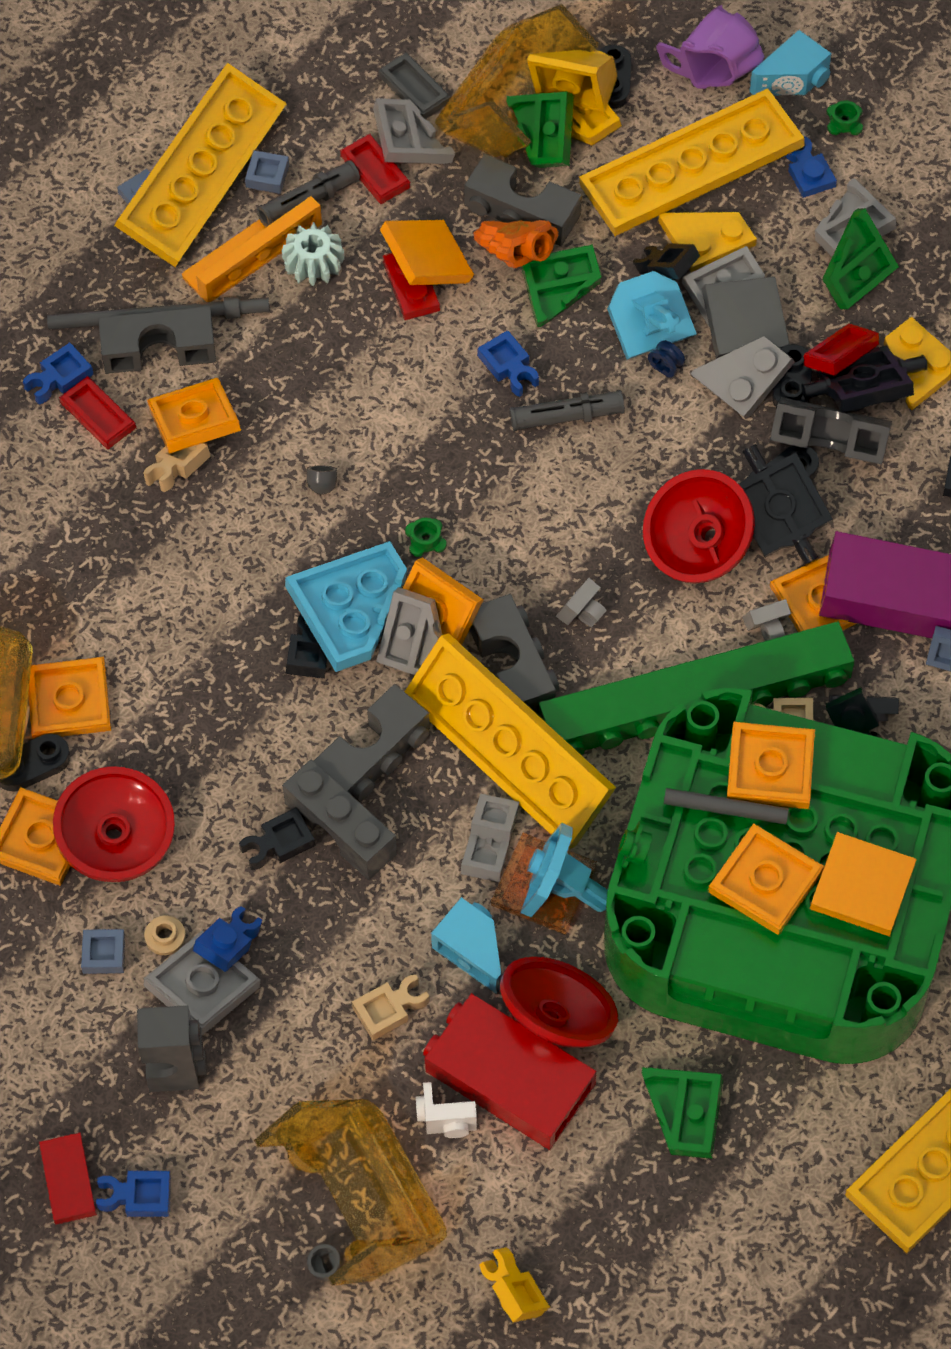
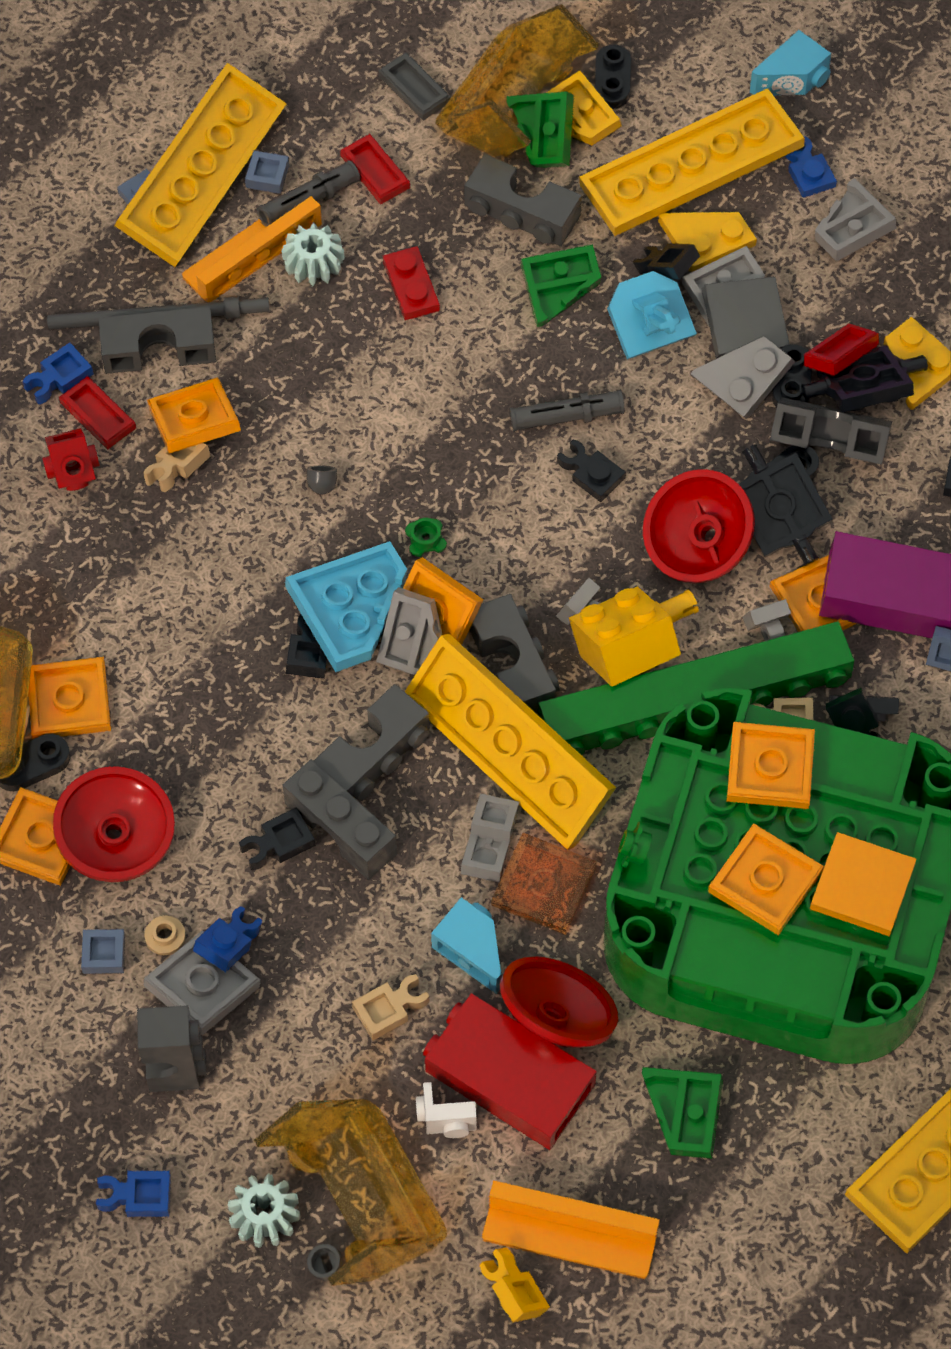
red tile [39,1133,97,1225] -> none
light grey wing [373,98,455,164] -> none
light orange tile [380,220,474,285] -> none
orange rock [473,220,558,268] -> none
blue plate [477,330,539,397] -> none
medium azure piece [520,823,608,917] -> none
yellow slope [527,50,618,112] -> none
dark blue bush [648,340,686,378] -> none
medium lavender piece [656,5,764,89] -> none
dark grey bar [664,788,789,825] -> none
green wing [822,208,899,309] -> none
green plate [827,100,863,135] -> none
none -> red brick [42,428,100,491]
none -> light aqua gear [228,1173,300,1248]
none -> light orange panel [482,1180,660,1279]
none -> black plate [557,440,626,503]
none -> yellow brick [569,586,699,687]

